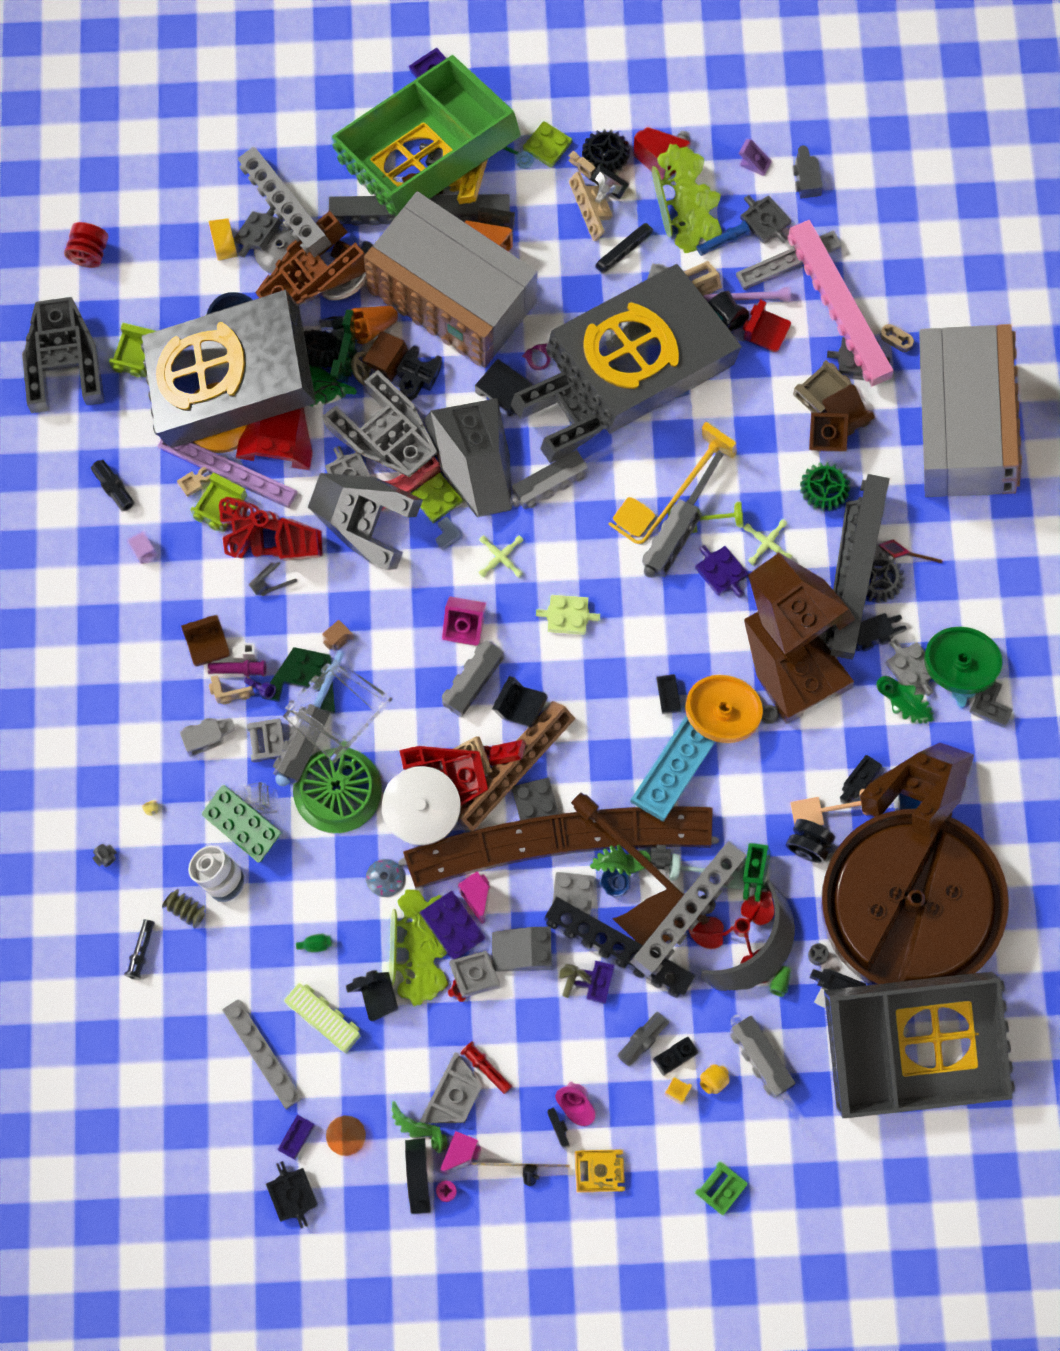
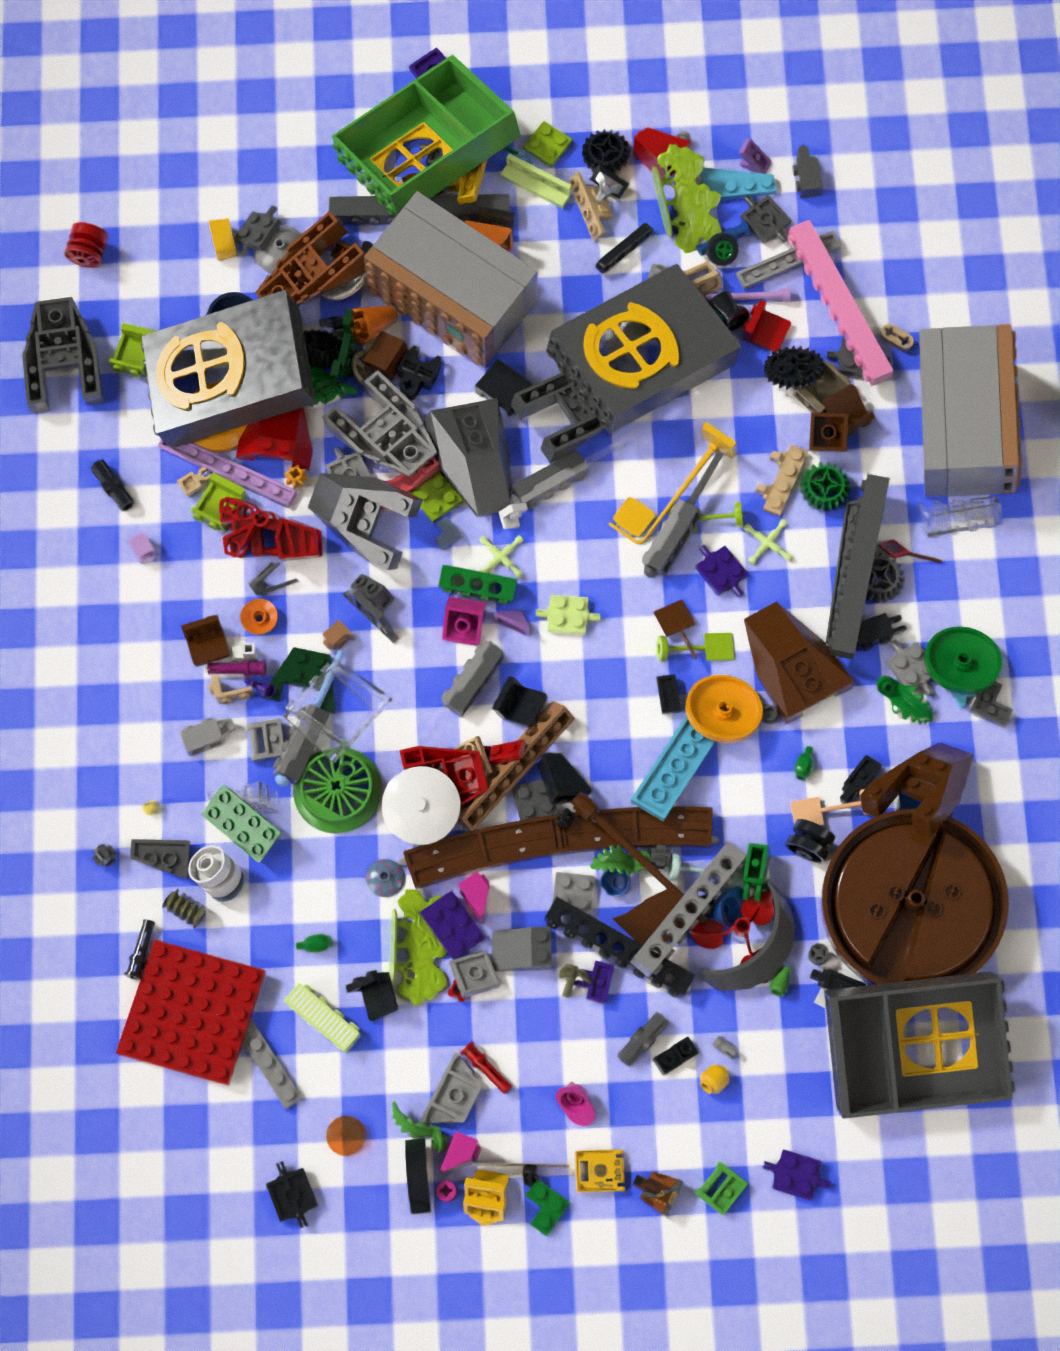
light grey brick [237,146,331,258] -> none
dark purple plate [277,1114,315,1160] -> none
magenta piece [522,343,551,371] -> none
black plate [547,1107,570,1150] -> none
tan plate [568,151,596,181] -> none
yellow panel [664,1077,692,1106] -> none
piece [729,1014,824,1154] -> none
reddish brown wedge [748,552,855,664] -> none
none -> red plate [115,939,266,1086]
none -> dark grey wing [130,839,191,880]
none -> orange dish [240,599,278,635]
none -> light orange gear [284,465,308,489]
none -> dark grey wing [342,589,399,644]
none -> dark grey bracket [350,574,395,611]
none -> green brick [438,564,518,605]
none -> yellow piece [463,1170,509,1226]
none -> medium lavender slope [494,610,530,637]
none -> white bracket [499,503,528,529]
none -> yellowish green fence [500,153,572,209]
none -> green plate [525,1179,570,1237]
none -> black slope [537,752,592,804]
none -> black piece [556,808,574,829]
none -> torso [632,1171,684,1218]
none -> reddish brown piece [653,599,697,660]
none -> lime piece [656,632,735,662]
none -> medium azure wing [700,167,776,201]
none -> black wheel [706,233,739,266]
none -> blue piece [711,886,745,928]
none -> light grey pin [712,1035,738,1060]
none -> tan hinge [755,444,808,518]
none -> dark purple plate [762,1149,831,1201]
none -> black gear [764,346,824,390]
none -> green plant [793,746,815,781]
none -> clear wedge [917,497,1002,539]

